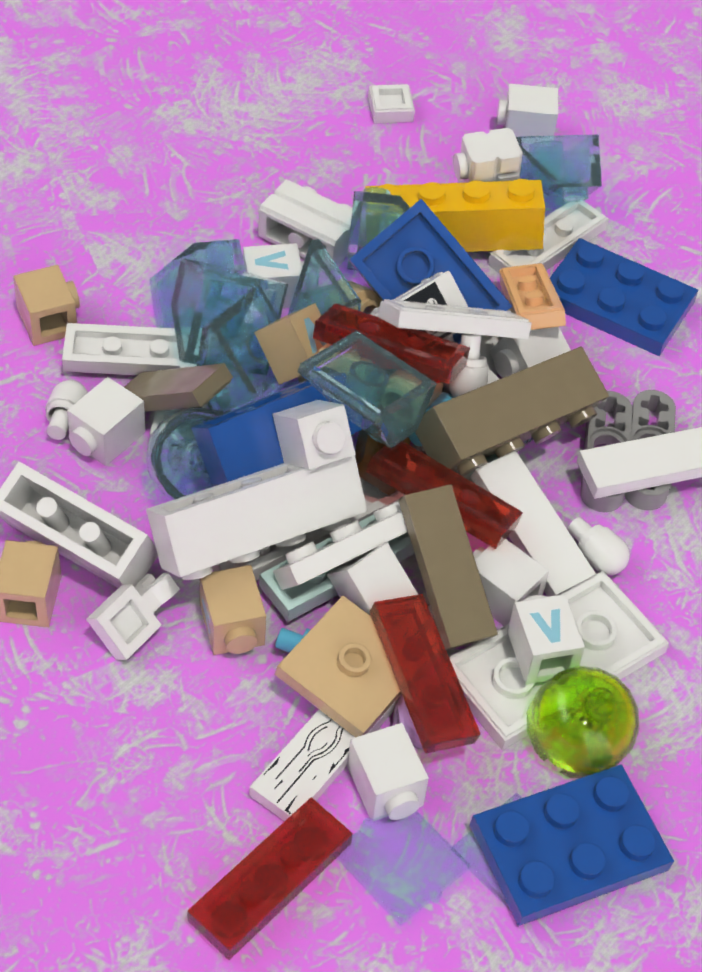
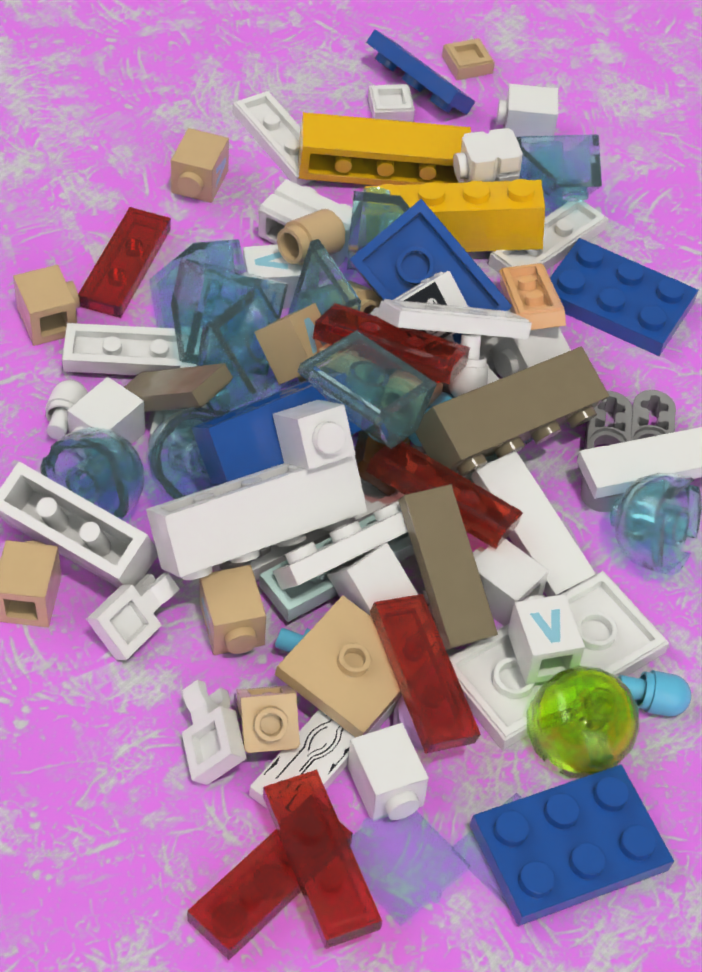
white cylinder [567,517,630,575] -> none
none -> clear light blue cylinder [40,427,145,519]
none -> clear red tile [78,207,171,318]
none -> tan brick [171,128,229,203]
none -> white plate [182,679,247,785]
none -> white tile [233,91,314,186]
none -> tan bracket [236,685,300,753]
none -> clear red tile [263,770,382,949]
none -> tan brick [277,209,345,265]
none -> yellow brick [298,112,471,186]
none -> blue plate [366,29,476,115]
none -> tan tile [442,38,495,80]
none -> clear light blue cylinder [610,473,702,576]
none -> medium azure cylinder [615,670,691,717]

